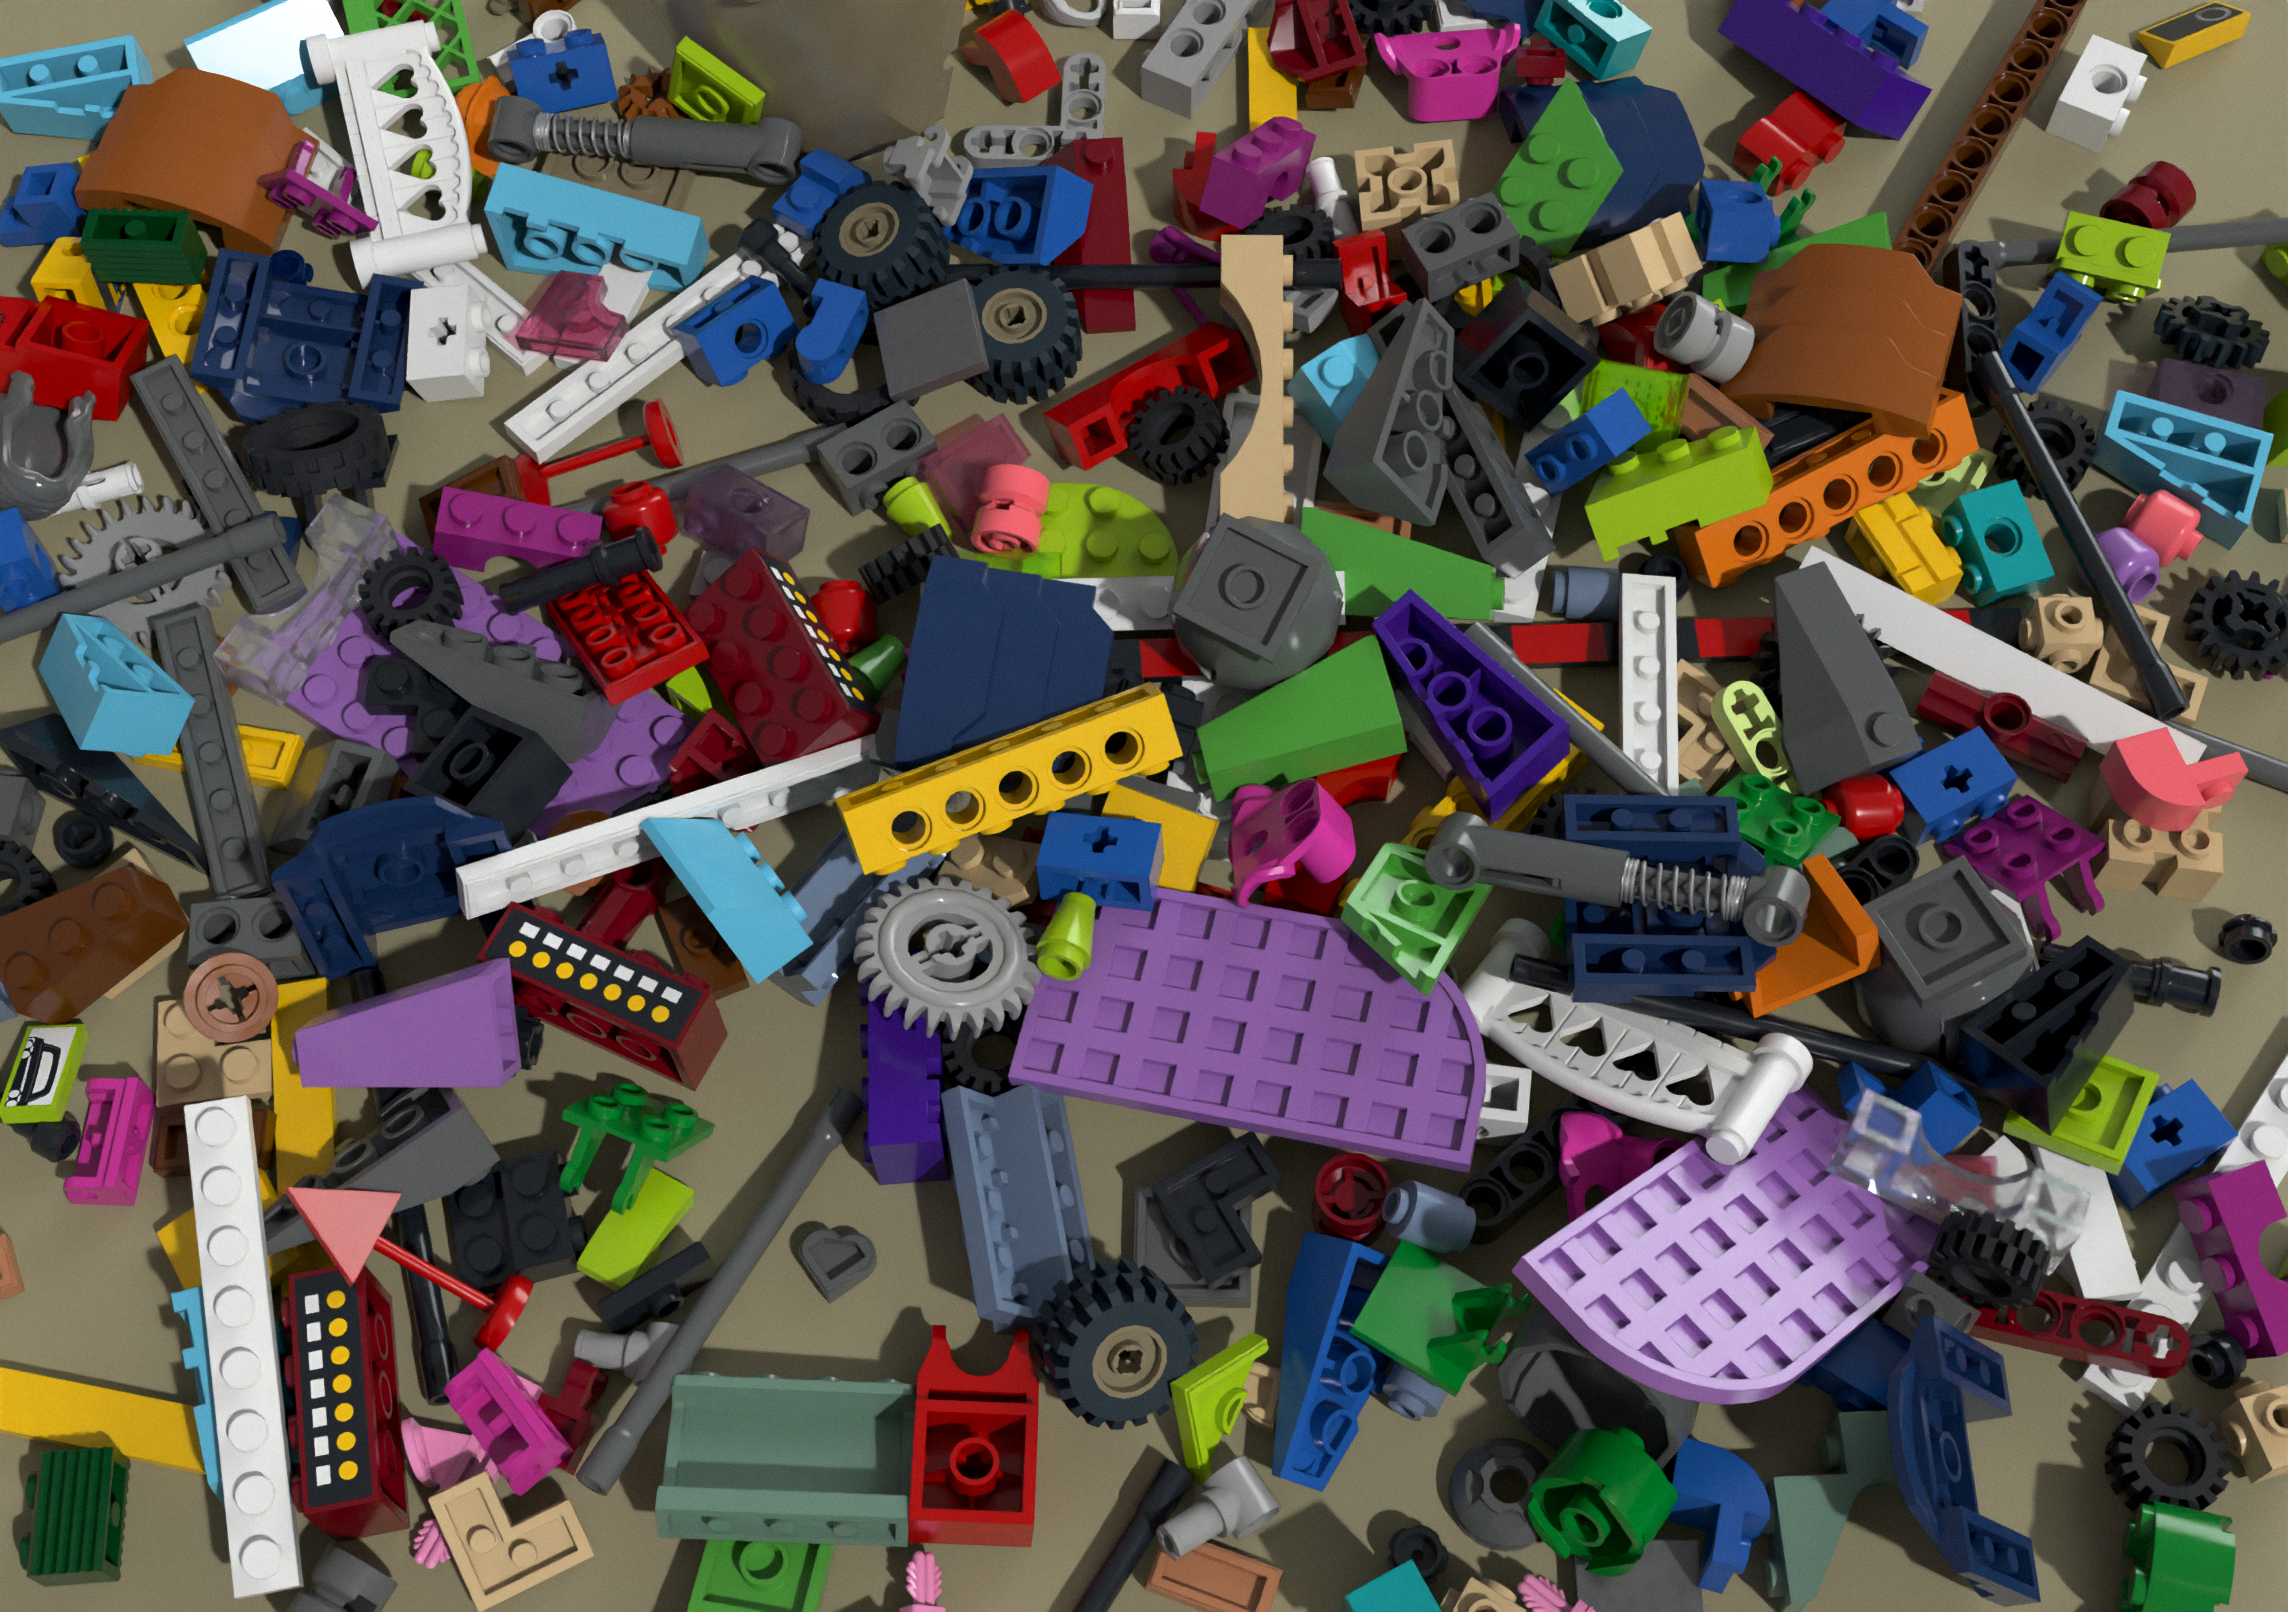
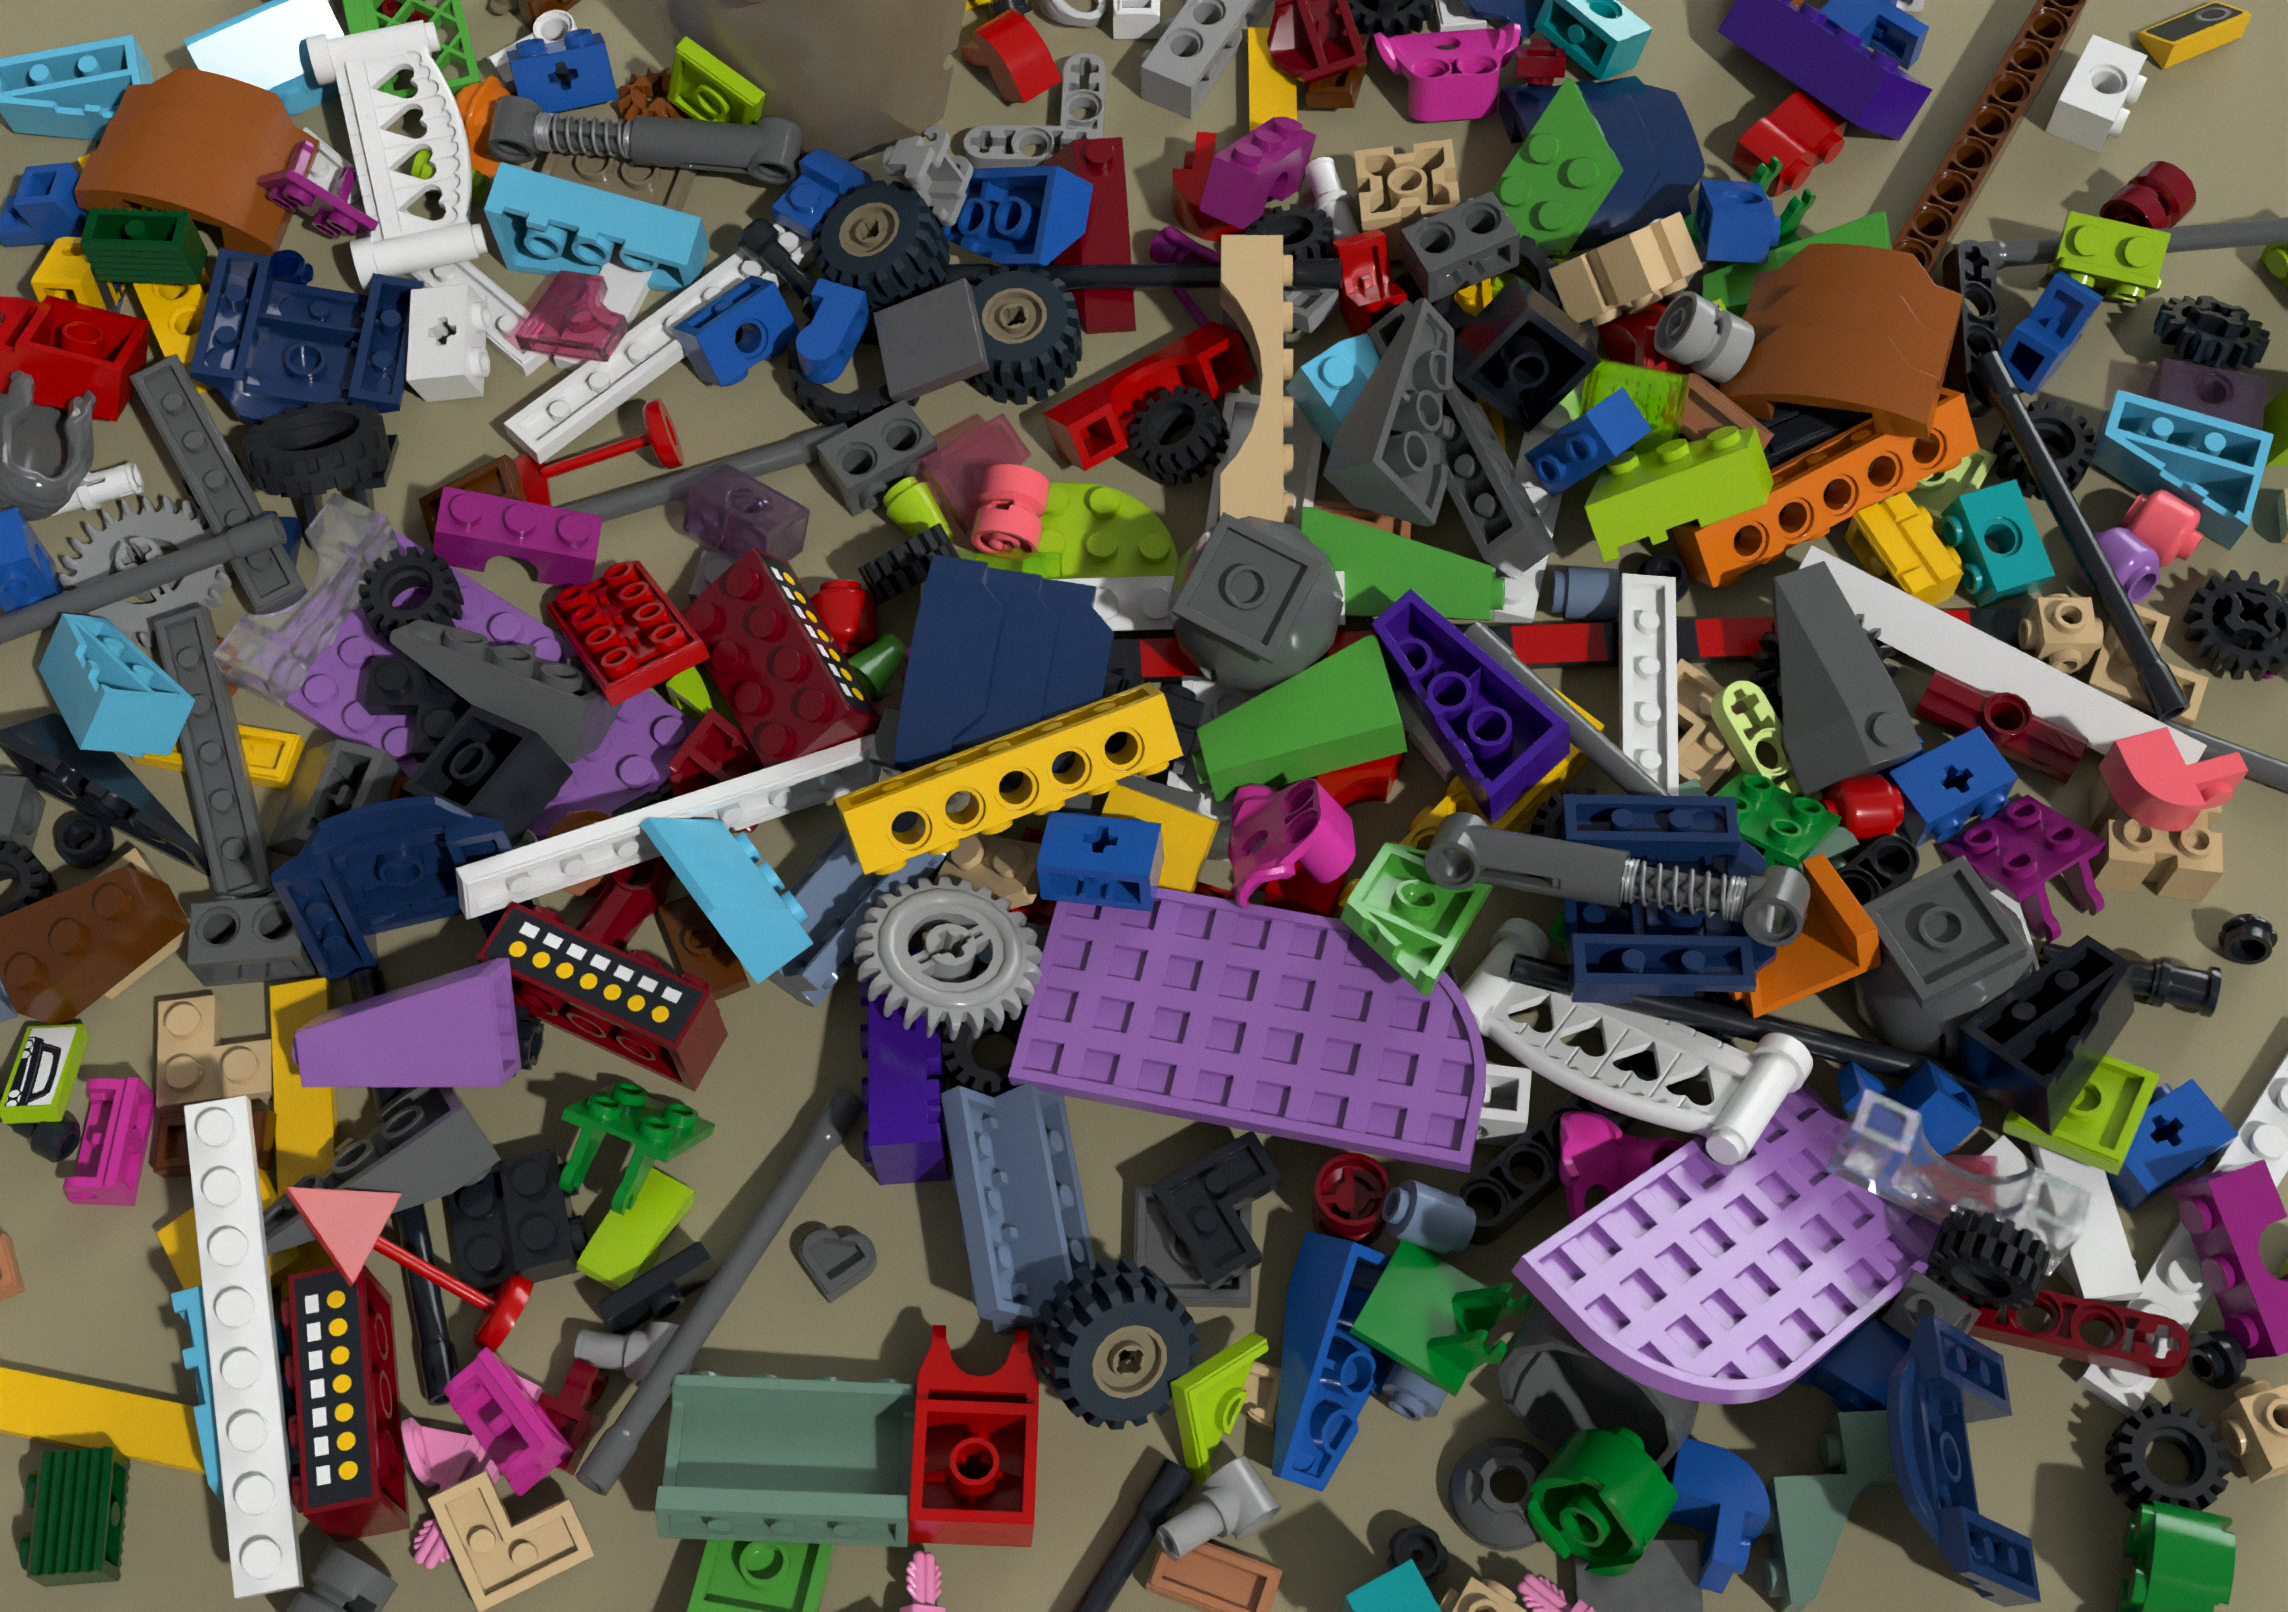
dark orange gear [182,951,278,1043] -> none
black pin [499,525,663,616] -> none
red head [602,480,679,556] -> none
lime cone [1035,892,1096,981] -> none

